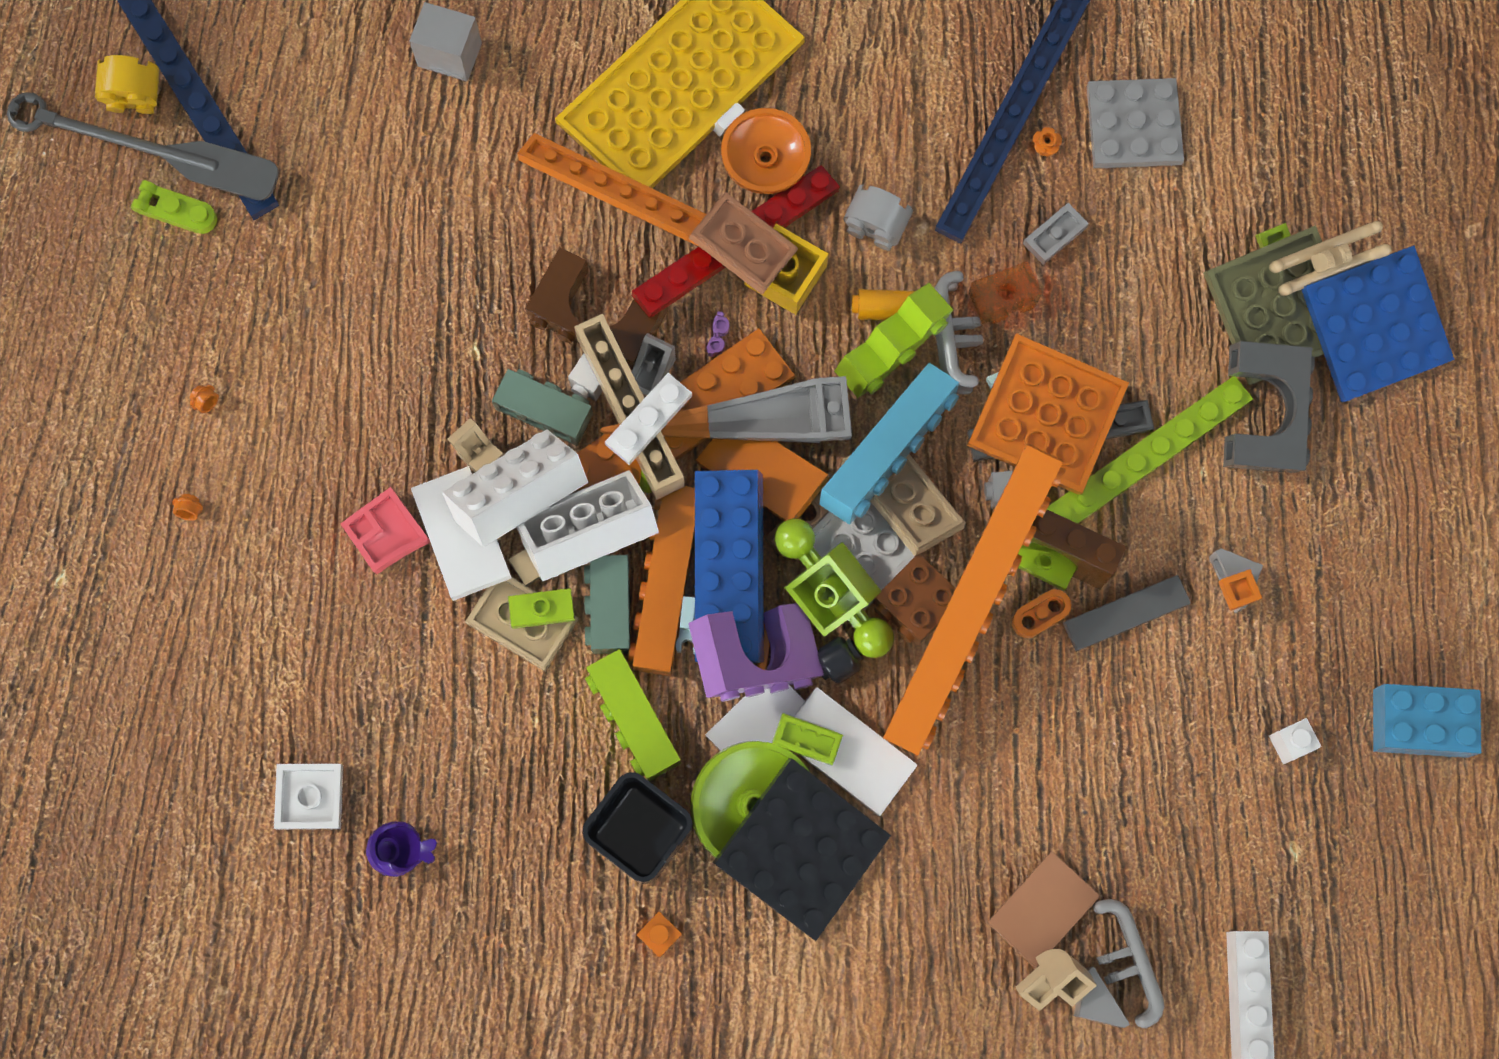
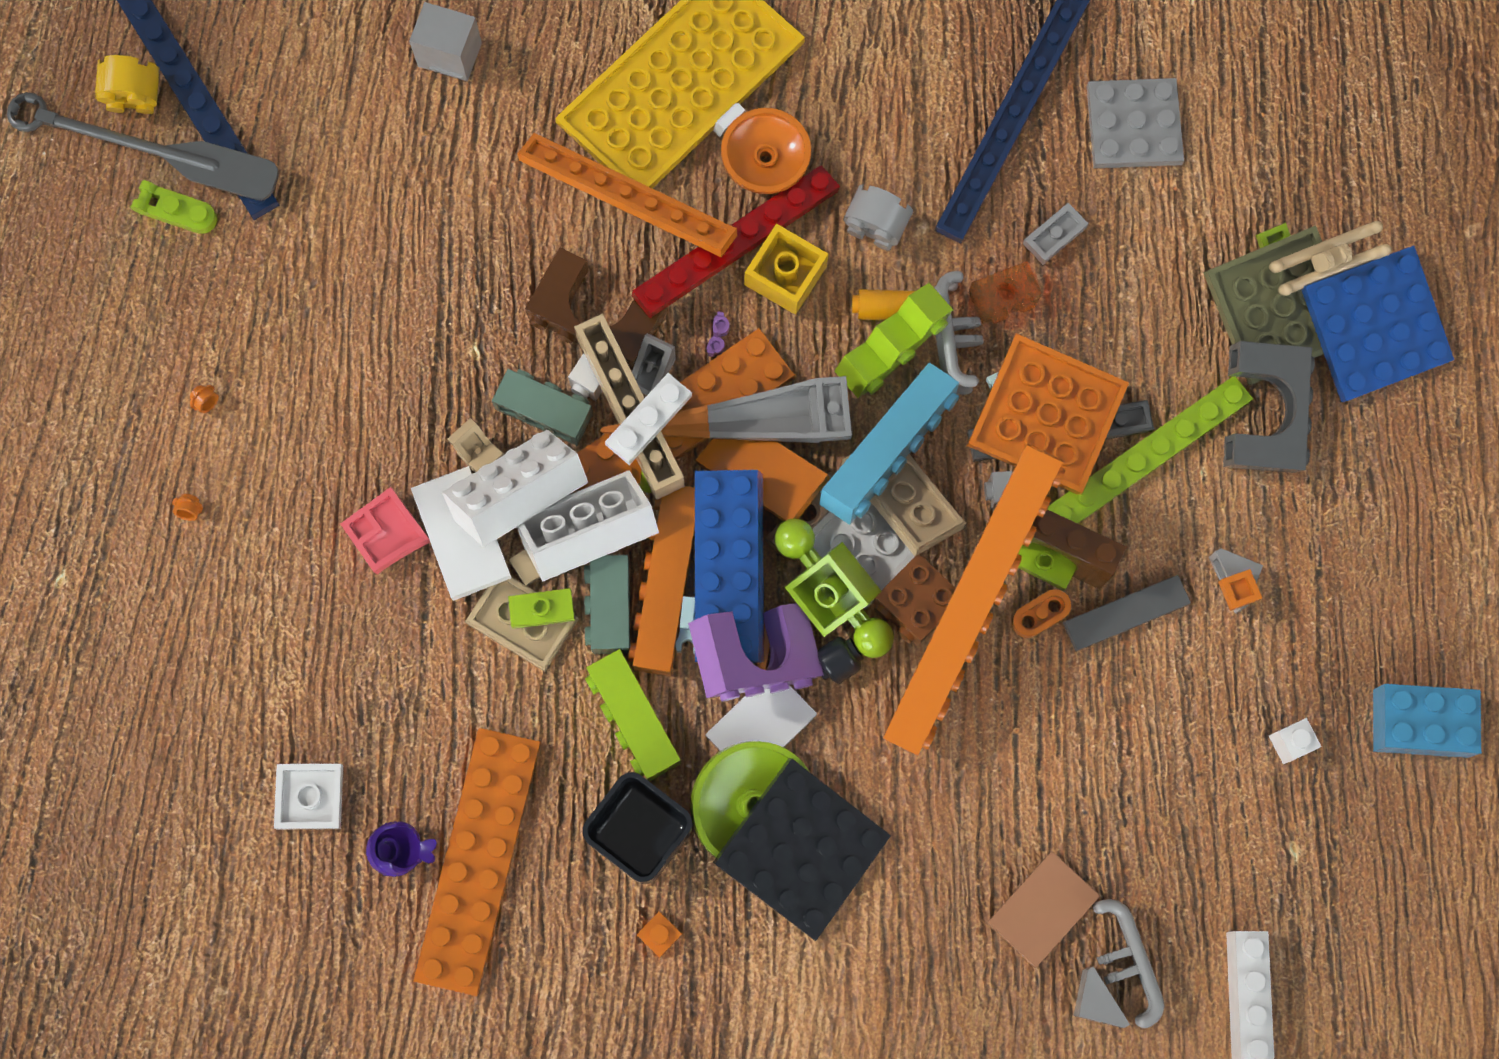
nougat tile [689,191,798,295] -> none
lime plate [772,713,843,766] -> none
white tile [794,687,917,816] -> none
tan brick [1016,949,1097,1011] -> none
orange plate [1033,127,1062,156] -> none
none -> orange plate [413,728,541,996]

